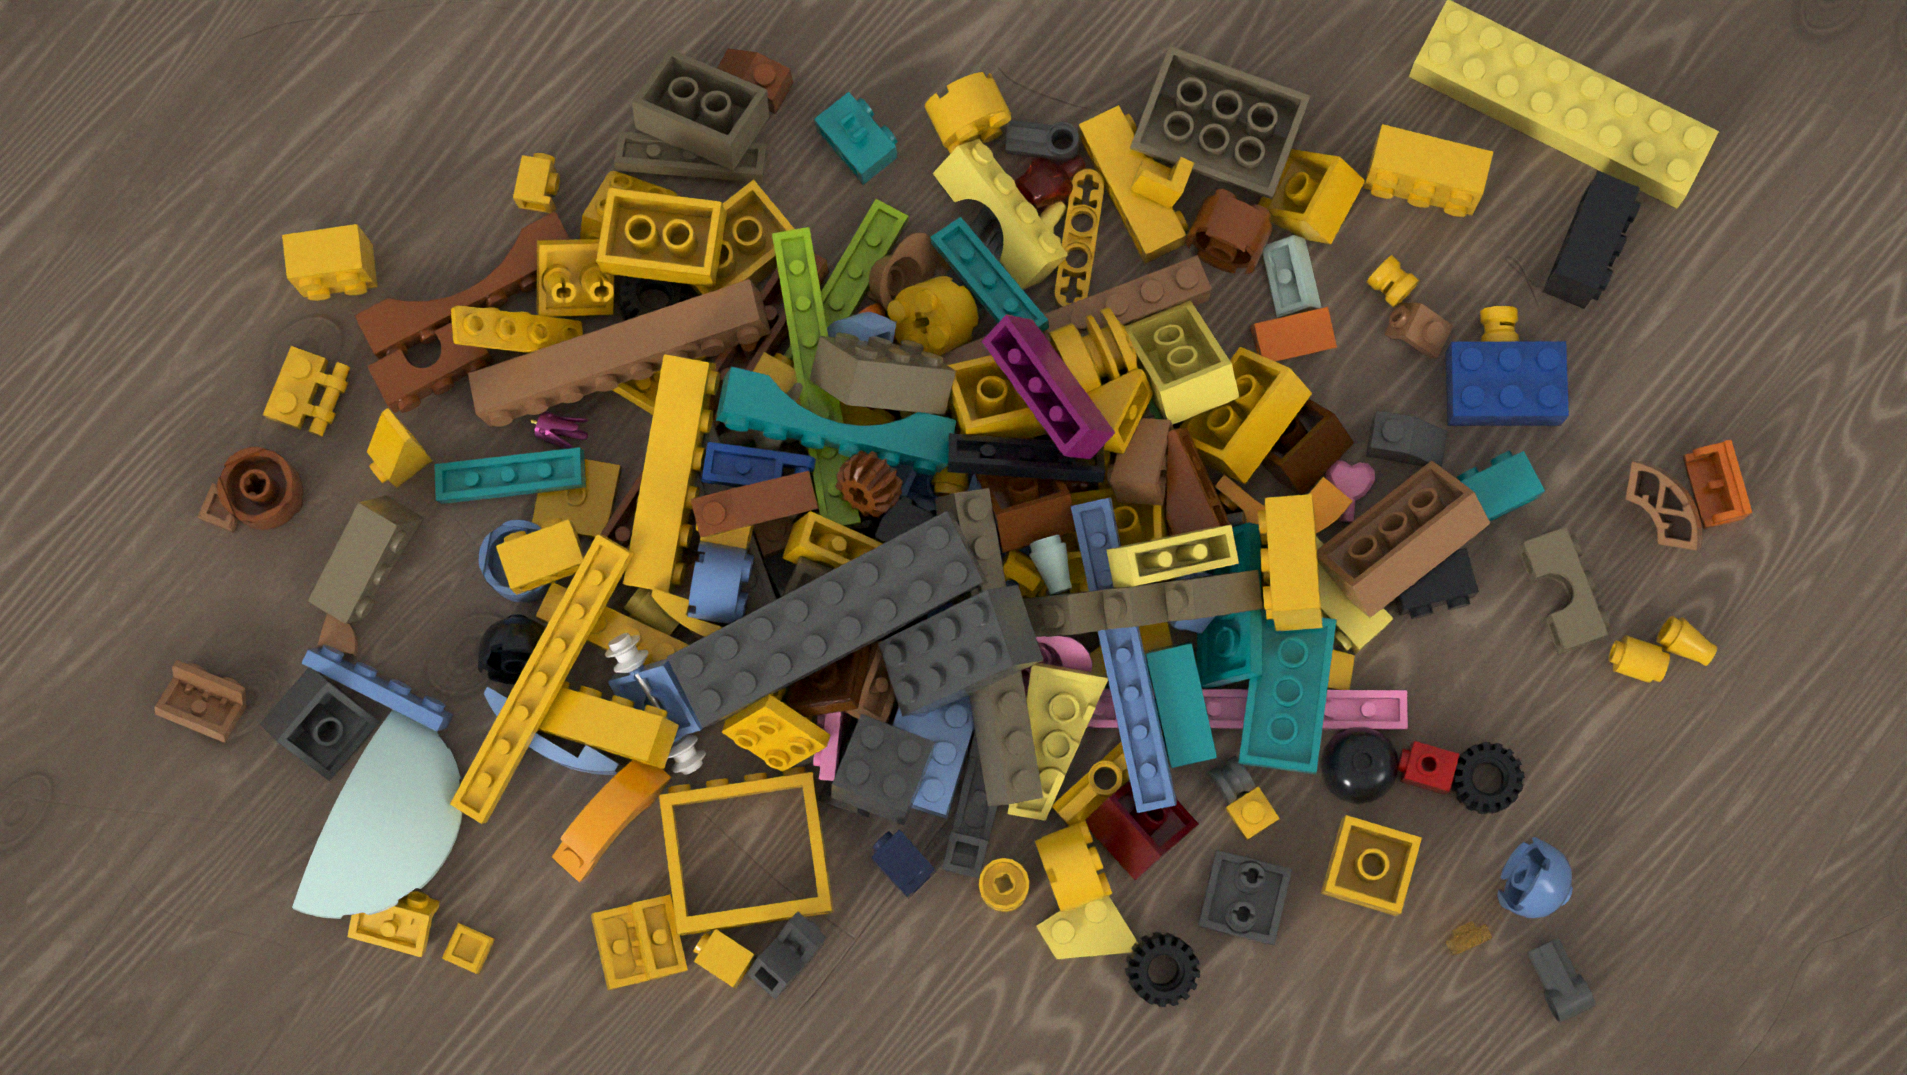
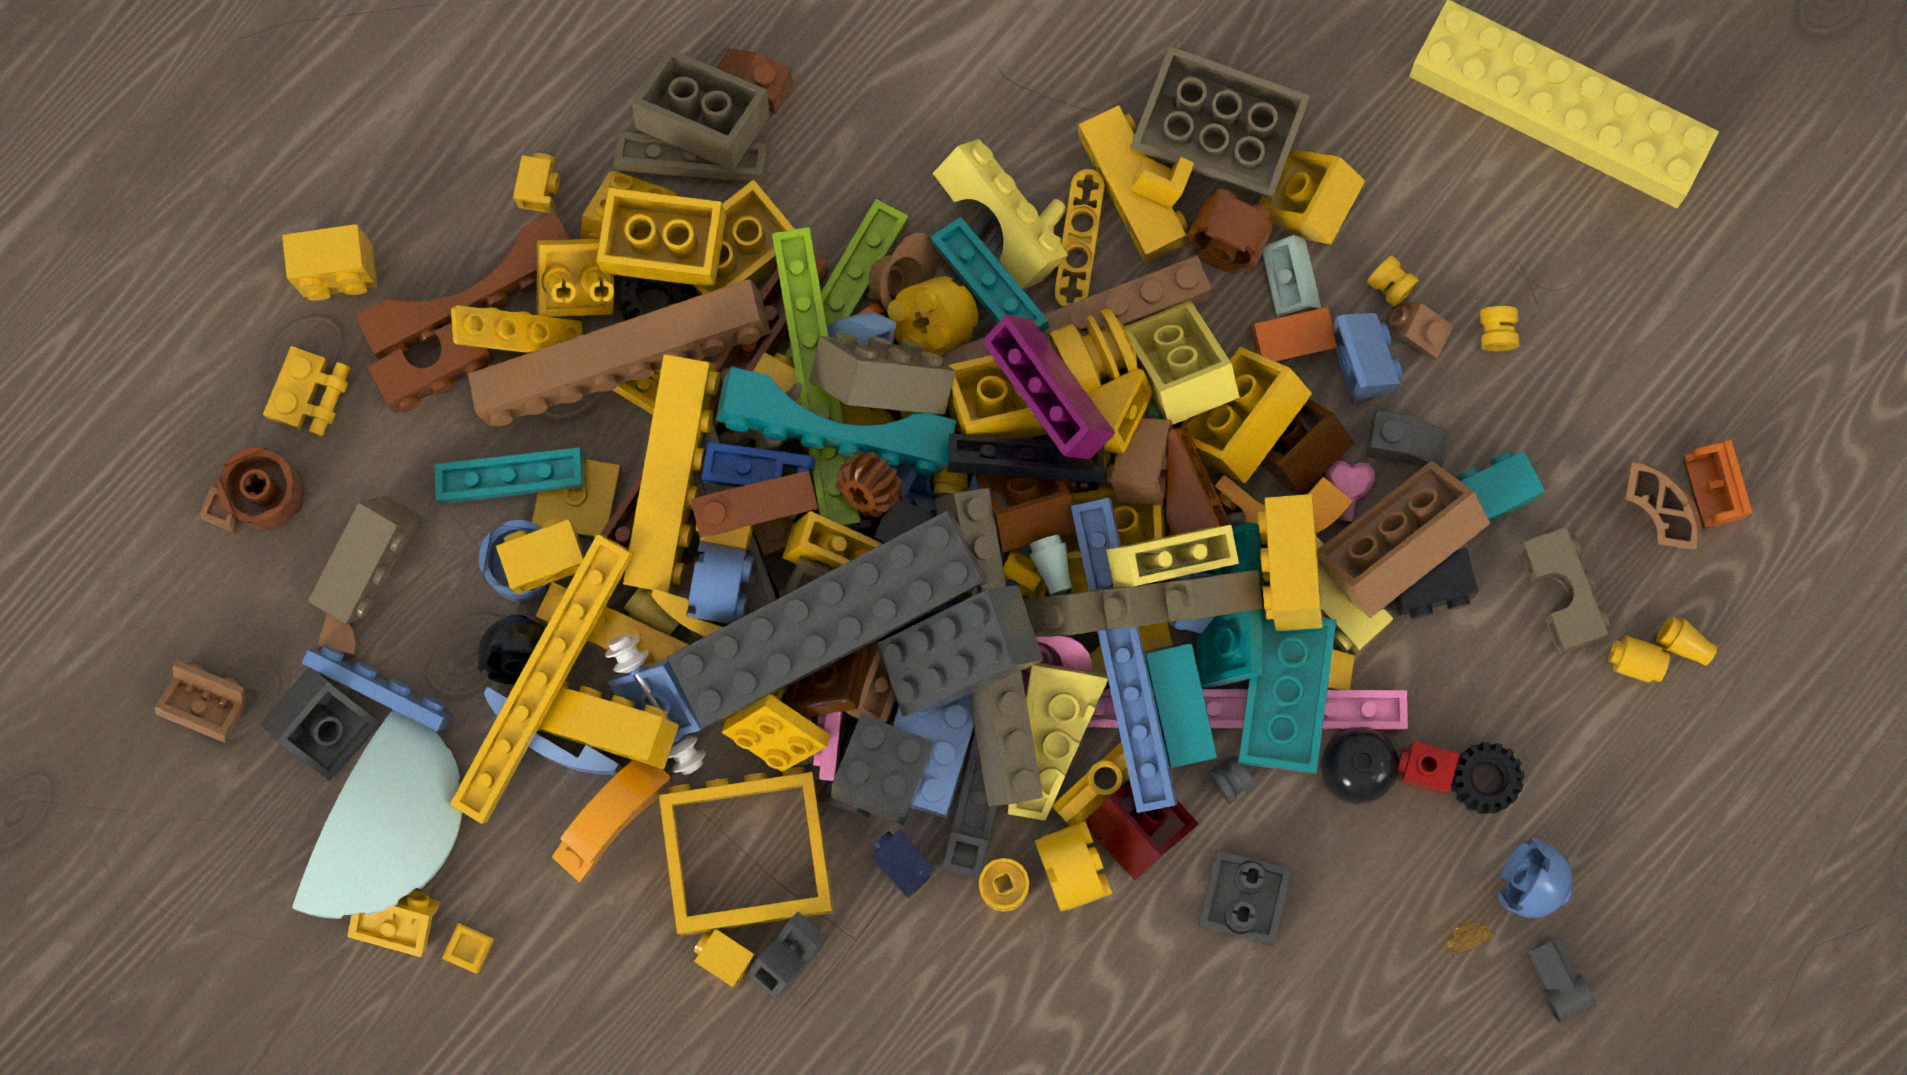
yellow slope [367,408,433,488] -> none
flat silver piece [531,411,588,449] -> none
yellow slope [591,894,688,990] -> none
teal brick [814,92,898,185] -> none
yellow brick [924,72,1011,154] -> none
dark grey piece [1005,120,1081,165] -> none
clear red piece [1015,155,1086,209] -> none
light yellow wing [1036,896,1139,960] -> none
black tyre [1125,932,1200,1007] -> none
yellow plate [1225,786,1280,841] -> none
yellow brick [1321,815,1422,916] -> none
yellow brick [1363,124,1493,217] -> none
blue brick [1445,341,1569,426] -> none
black brick [1542,170,1641,309] -> none
none -> medium blue slope [1333,313,1403,405]

